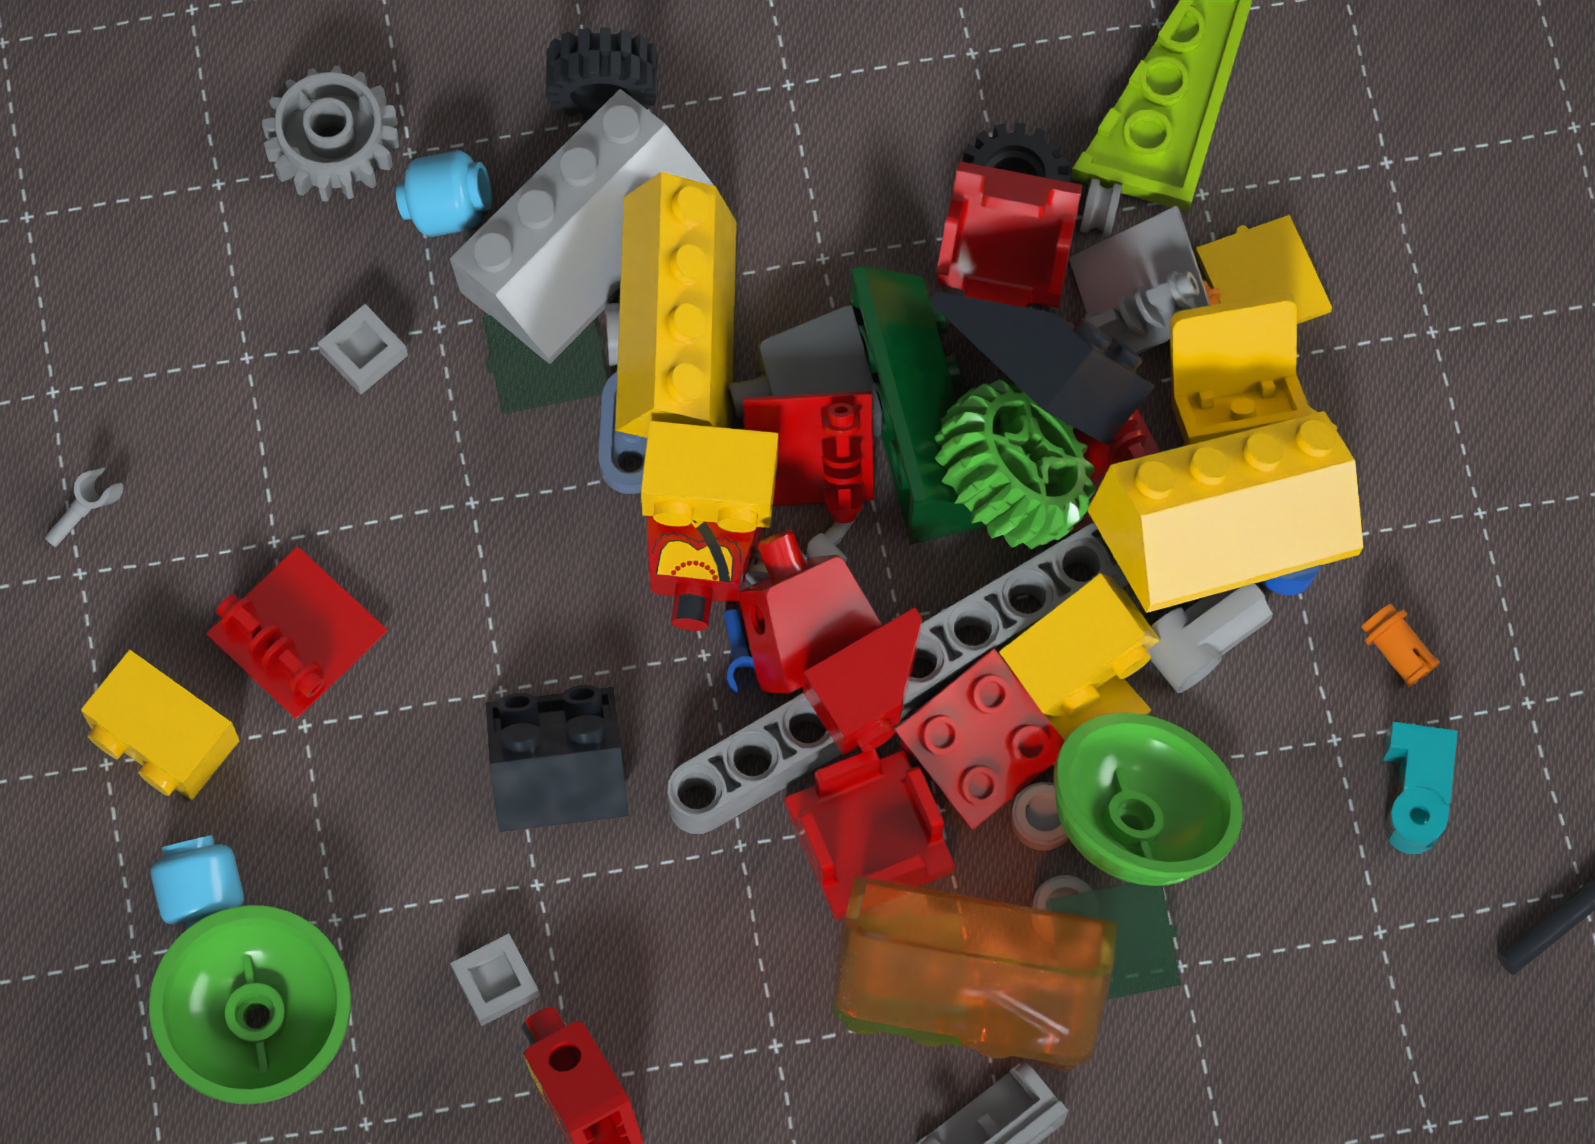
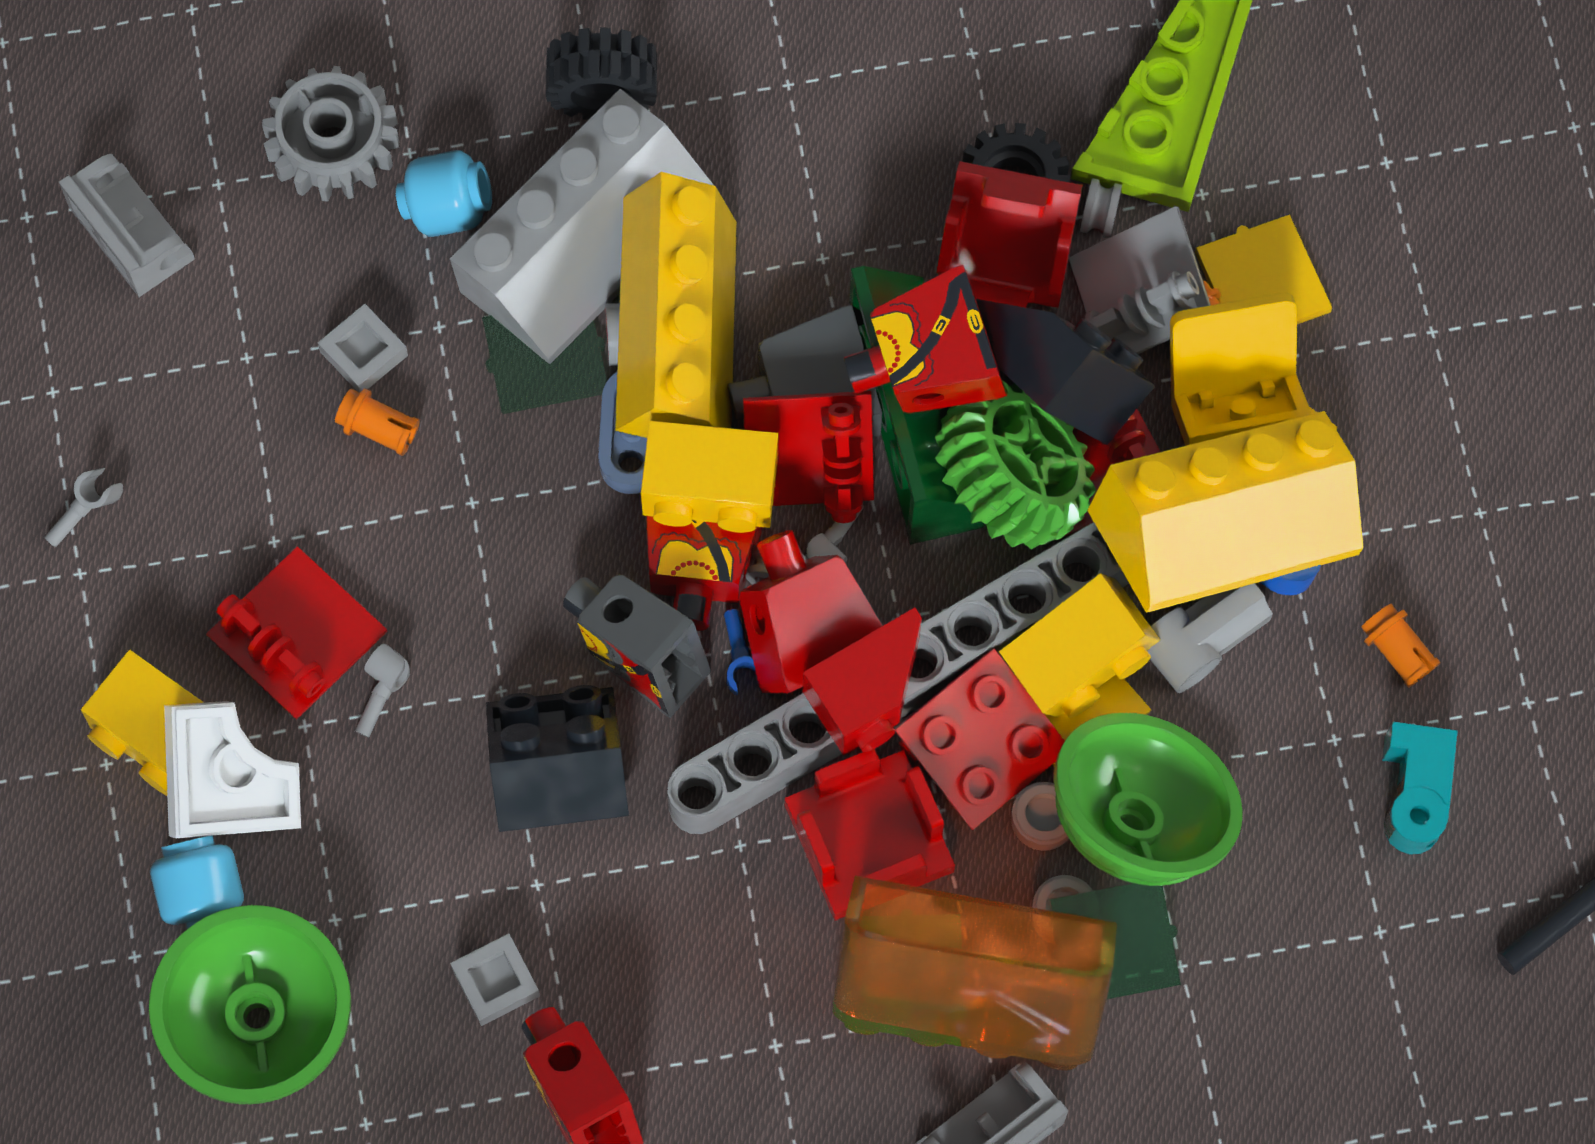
none -> light grey hinge [59,154,195,297]
none -> white tile [164,701,301,838]
none -> orange pin [335,388,420,456]
none -> light grey hand [355,644,410,738]
none -> dark grey torso [563,574,711,718]
none -> torso [844,264,1007,413]

